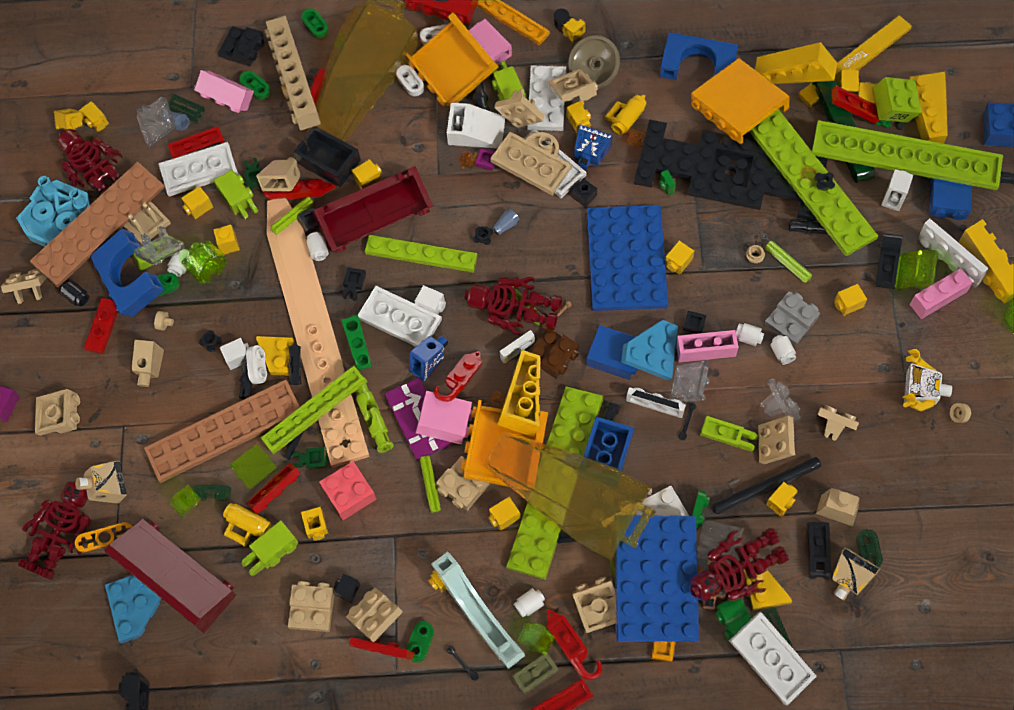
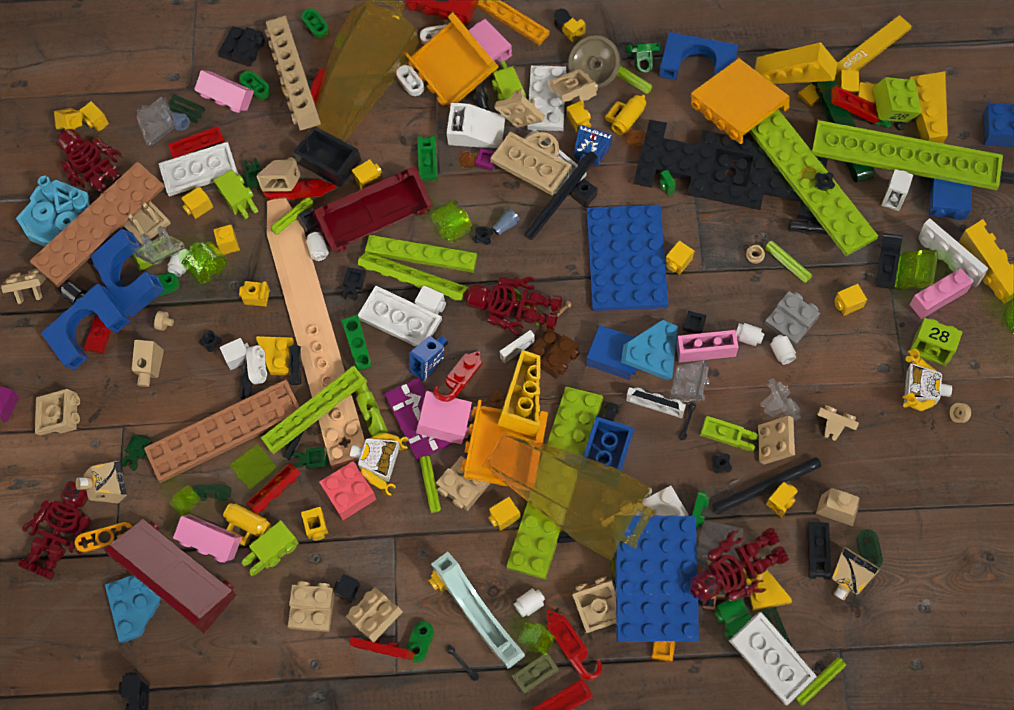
none -> blue arch [41,284,131,370]
none -> dark green plate [121,434,153,471]
none -> bright pink brick [173,514,242,562]
none -> yellow brick [239,281,270,306]
none -> torso [350,433,409,496]
none -> lime plate [358,252,469,300]
none -> green plate [418,135,438,181]
none -> clear neon green brick [431,199,473,243]
none -> black axle [524,151,598,240]
none -> lime axle [617,65,652,94]
none -> green tile [625,43,660,73]
none -> black plate [711,453,732,474]
none -> lime axle [795,657,846,706]
none -> lime brick [910,318,962,367]

